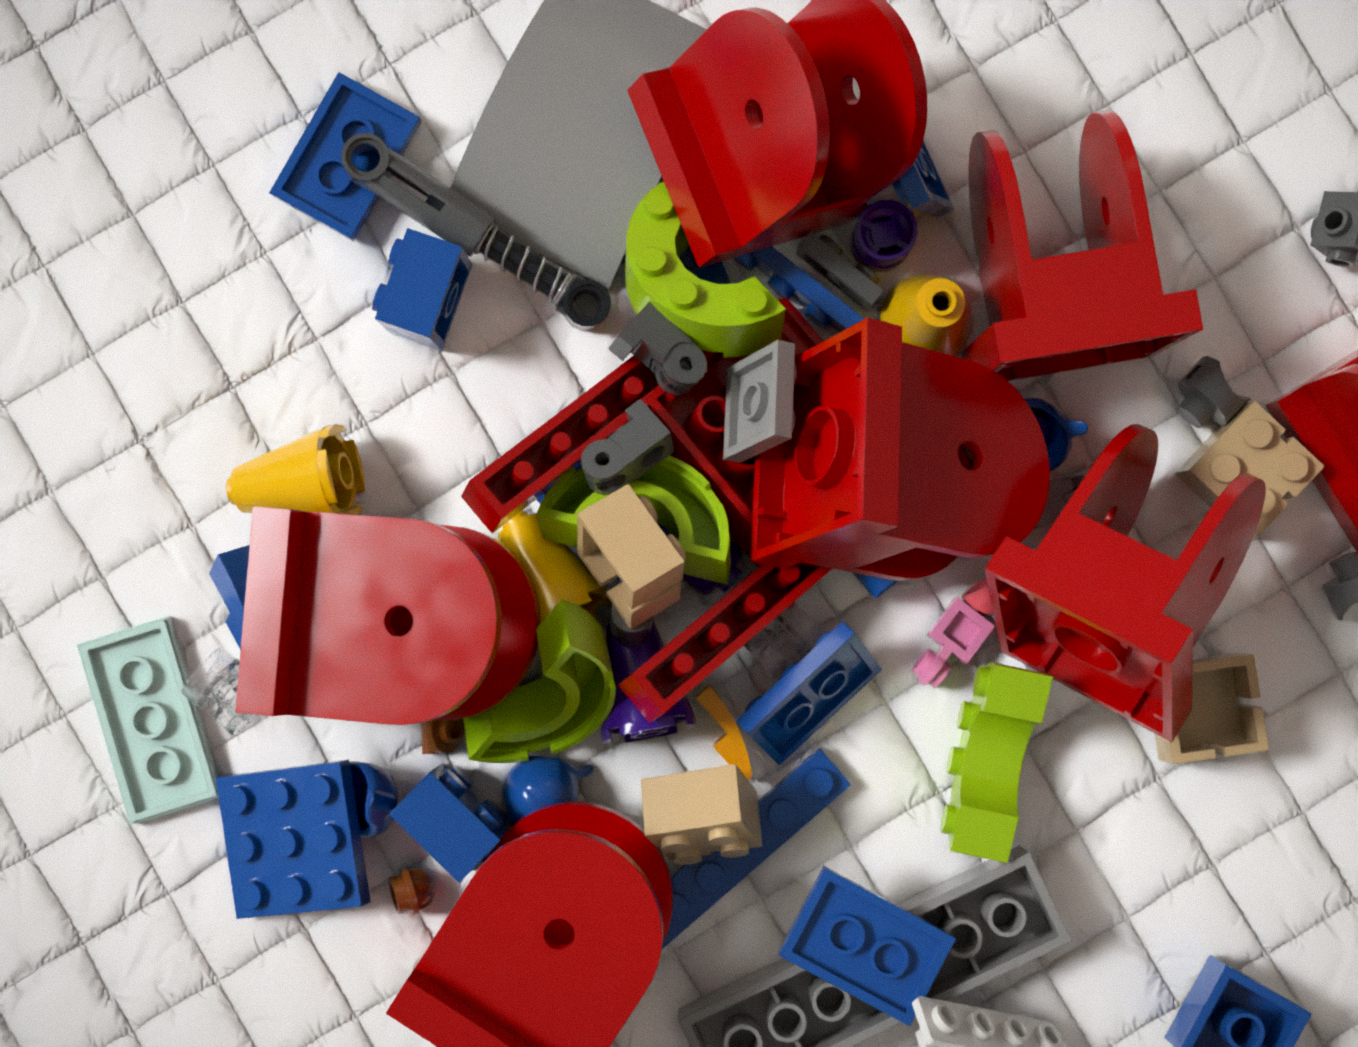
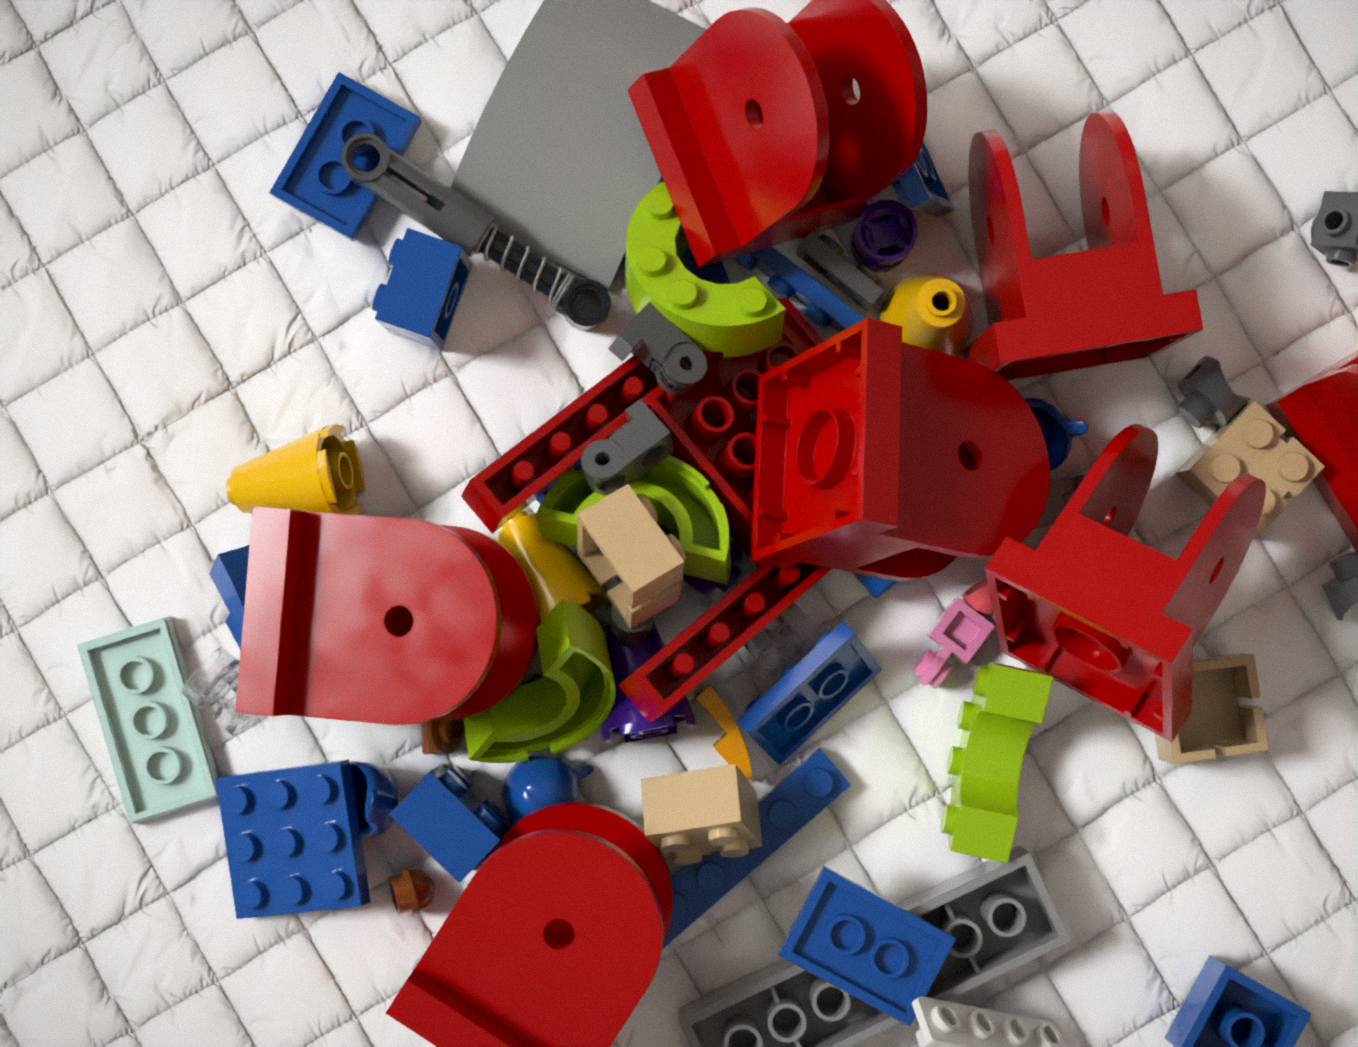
light grey plate [723,340,797,463] -> none

